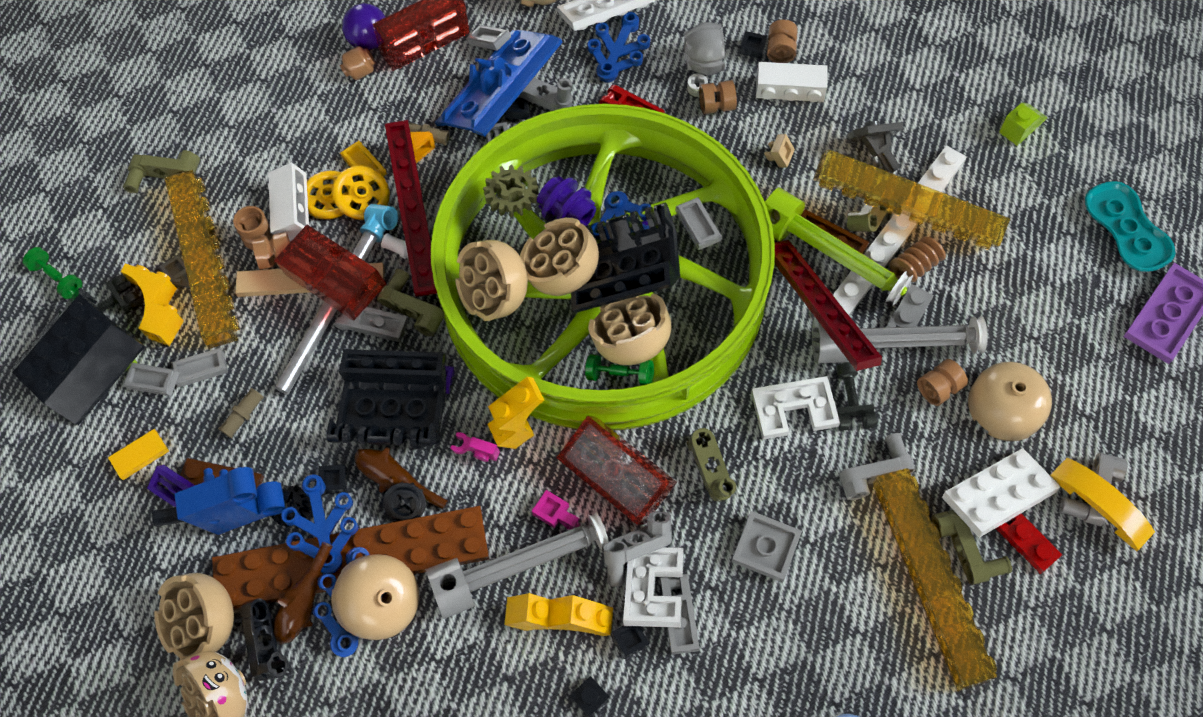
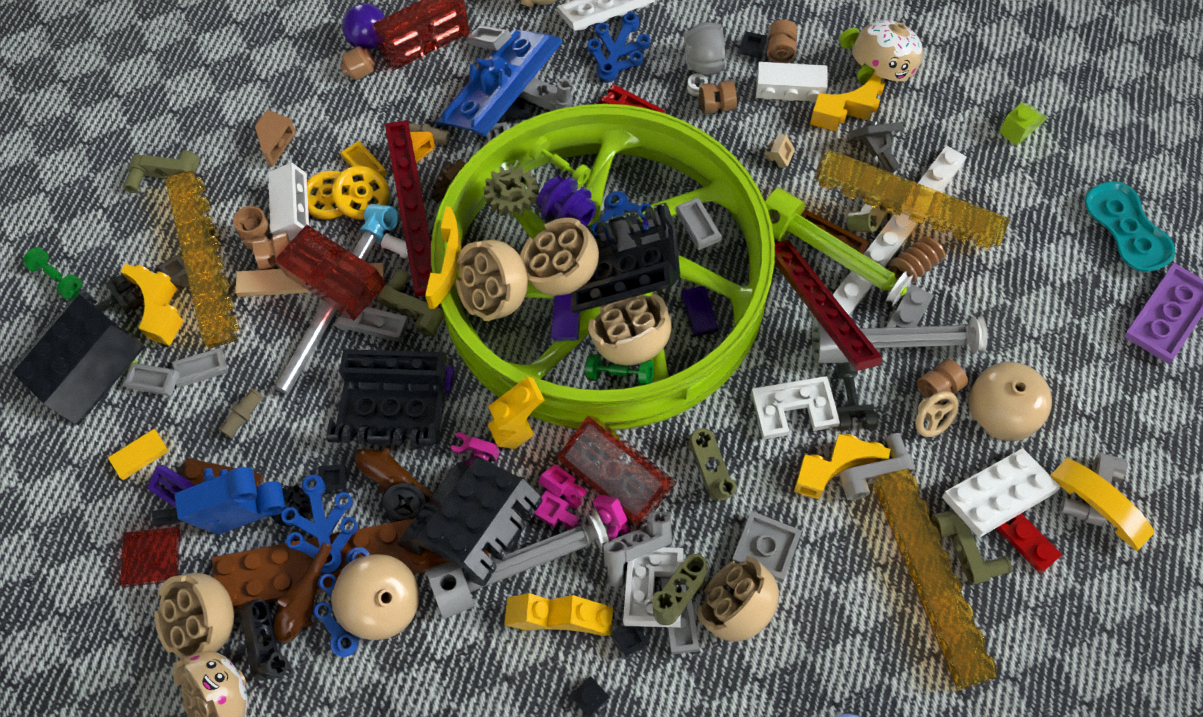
none -> clear red tile [120,527,180,587]
none -> medium nougat slope [255,110,296,167]
none -> black slope [397,457,543,586]
none -> yellow slope [425,206,461,309]
none -> dark brown tile [432,159,466,203]
none -> lime wheel [529,136,591,189]
none -> dark pink plate [538,464,587,509]
none -> dark purple tile [551,293,581,341]
none -> dark pink plate [593,495,629,541]
none -> olive beam [652,554,707,625]
none -> dark purple tile [681,286,718,337]
none -> tan cylinder [697,556,779,642]
none -> yellow arch [794,434,891,500]
none -> yellow arch [810,70,885,132]
none -> lime wheel [838,28,875,84]
none -> tan cylinder [852,20,923,81]
none -> tan piece [915,391,959,437]

